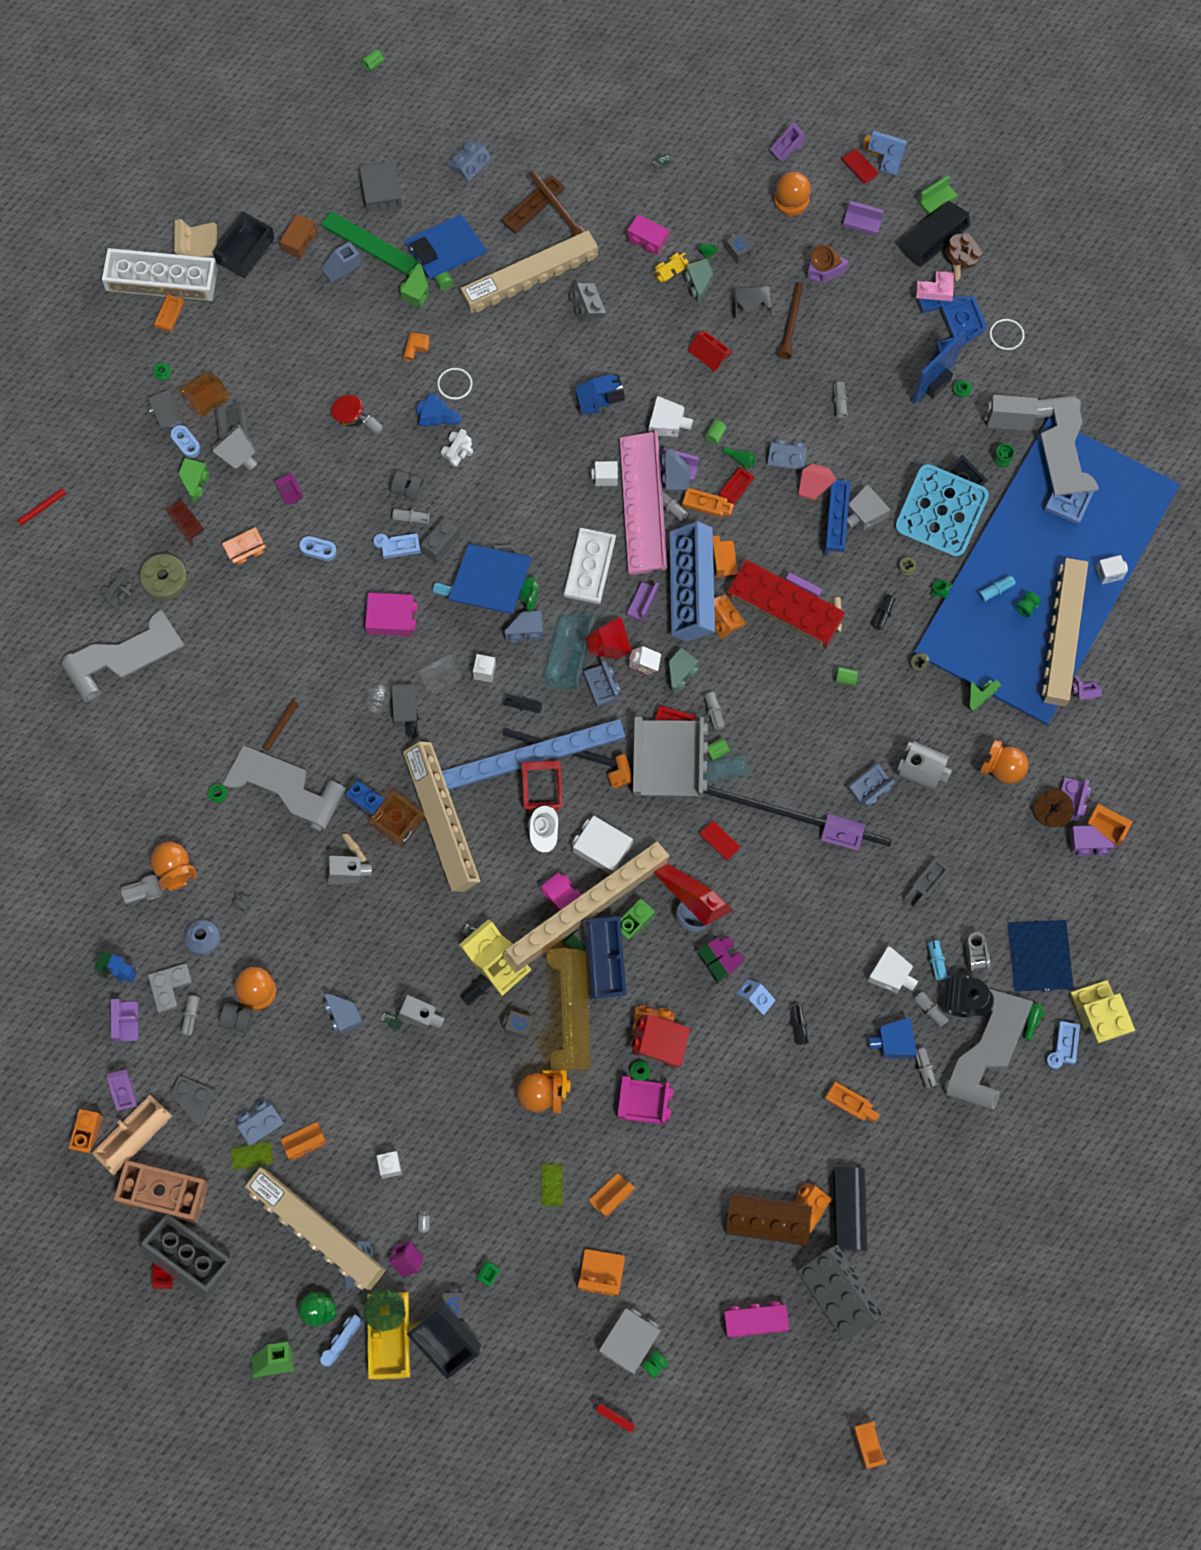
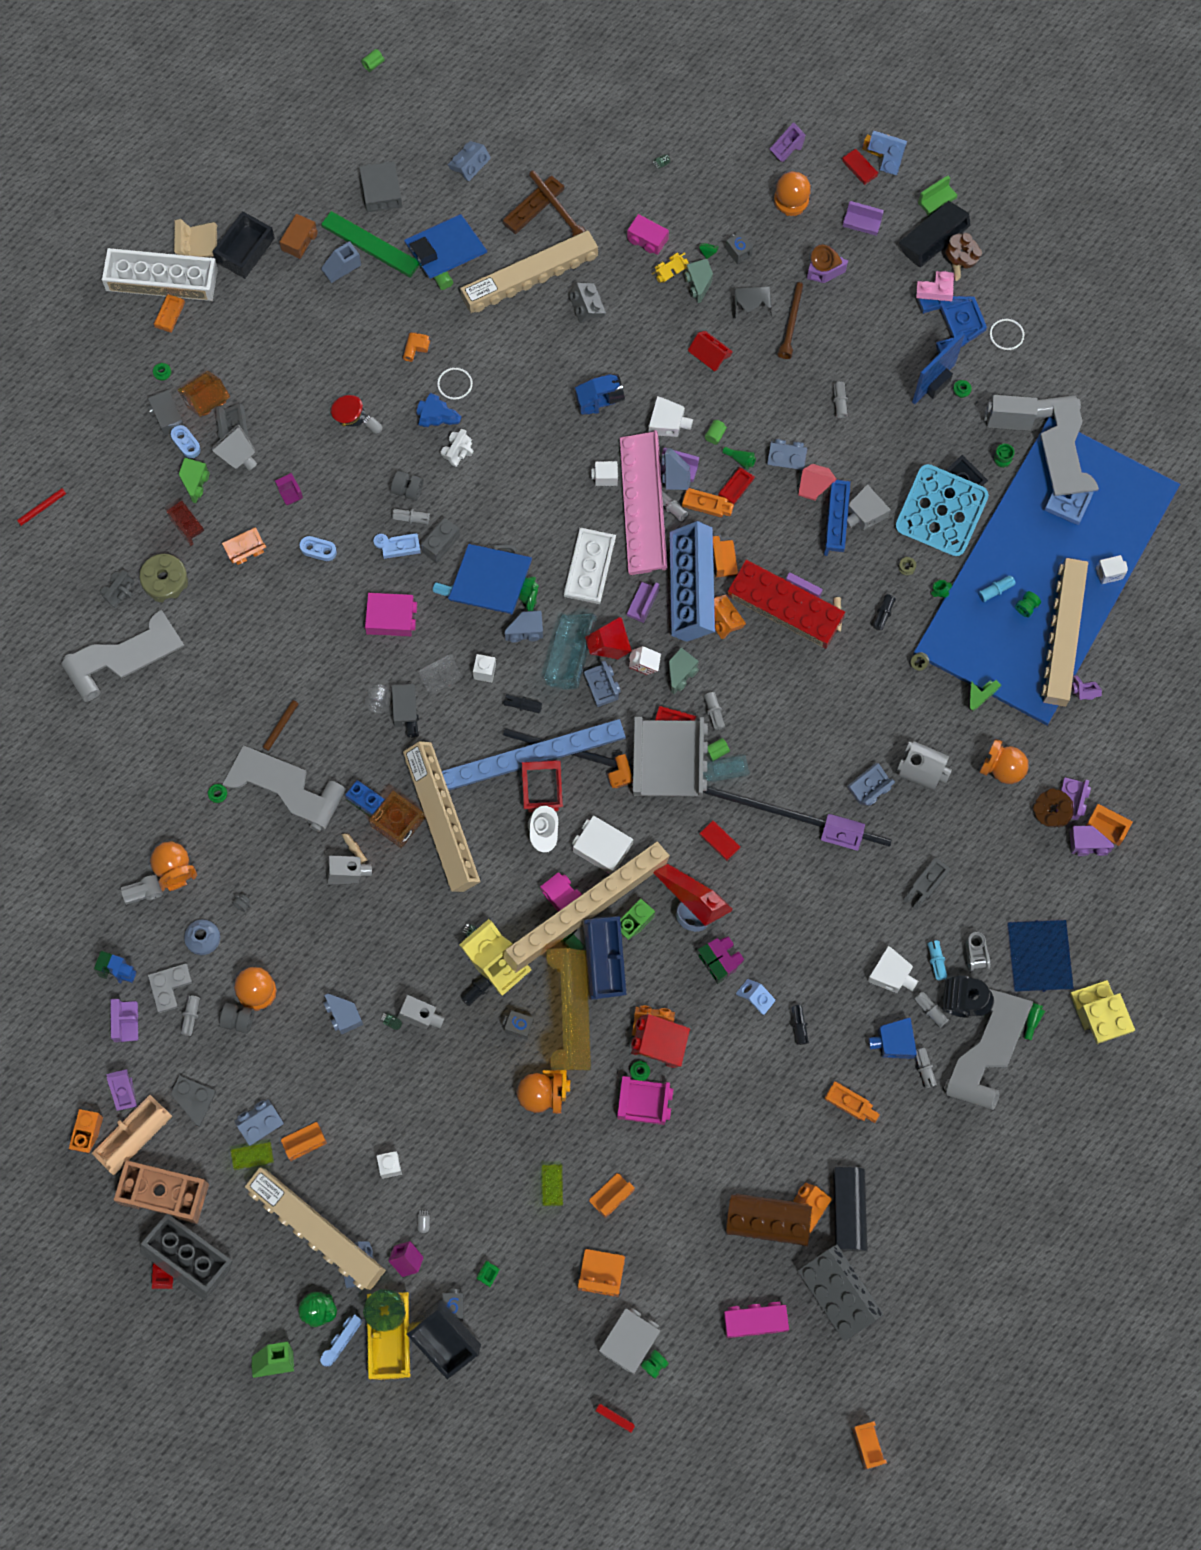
bright green slope [400,263,429,308] -> none
bright green piece [836,667,858,686] -> none
light blue hinge [1047,1021,1080,1069] -> none

